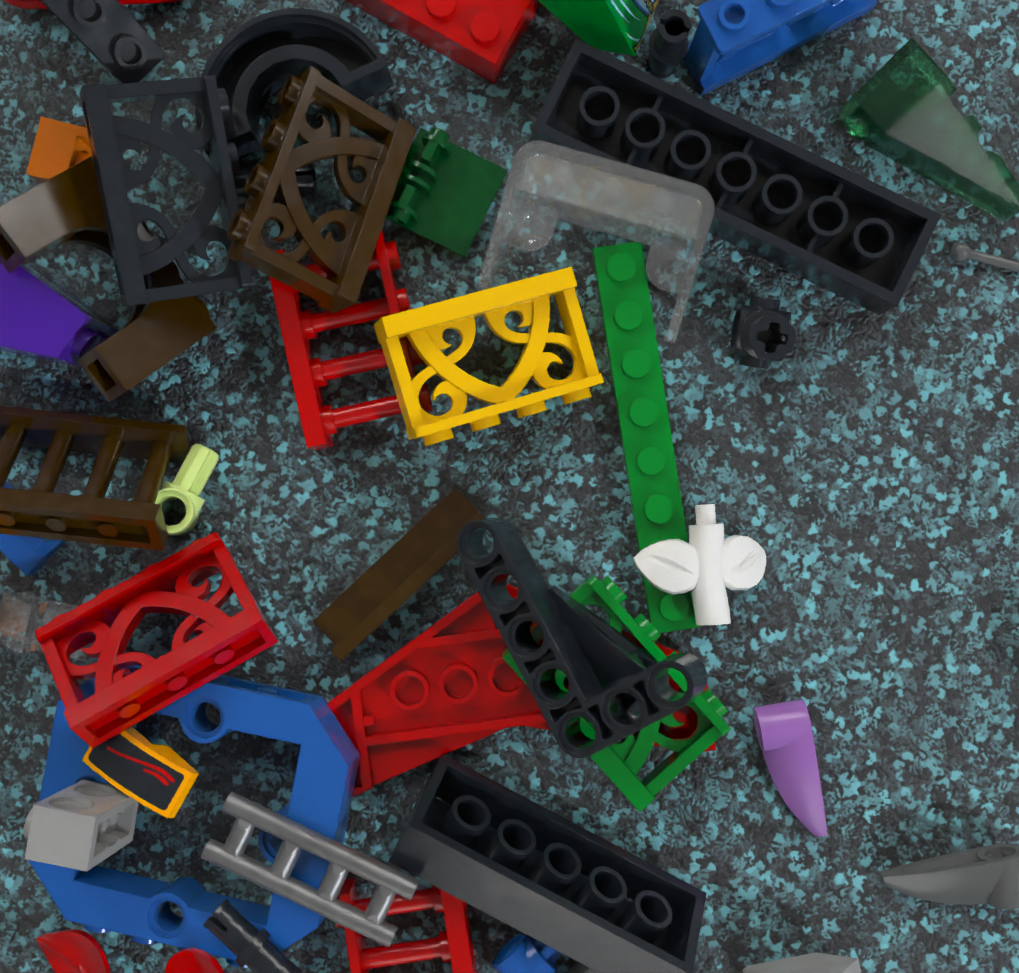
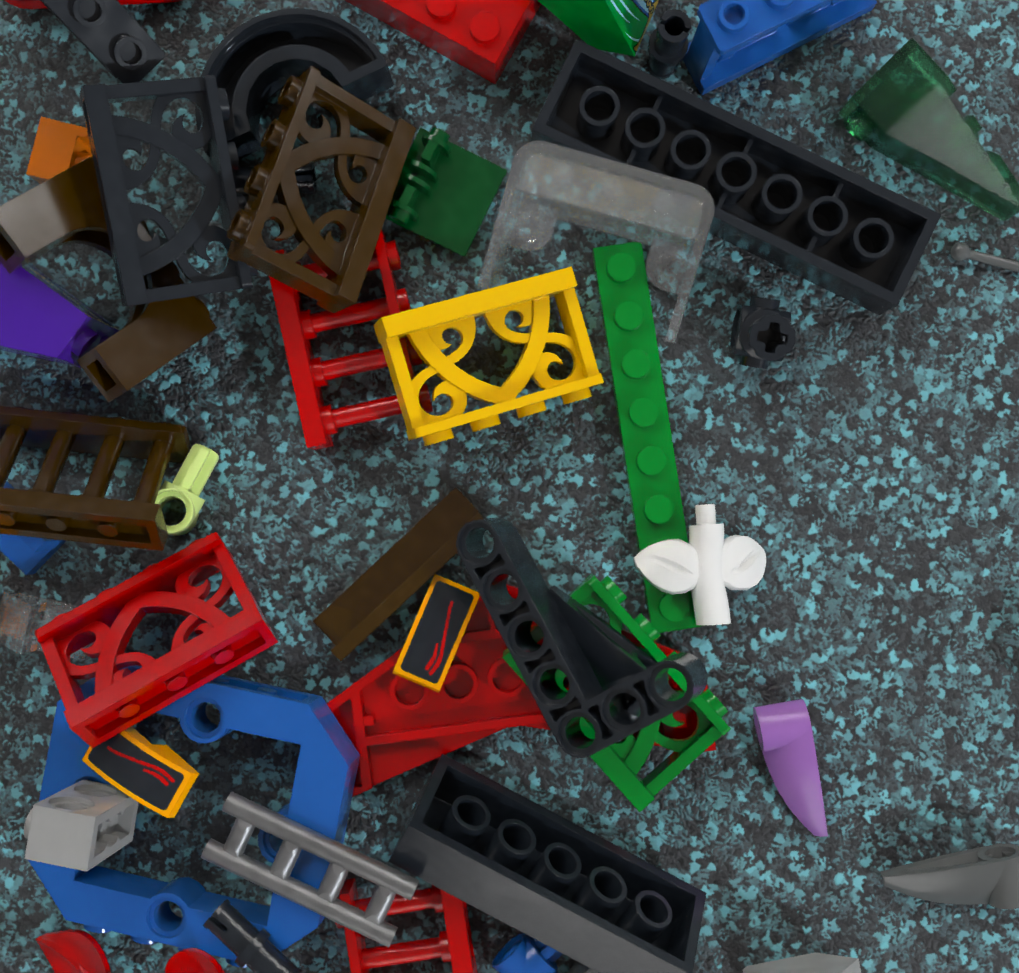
none -> black slope [393,574,480,693]

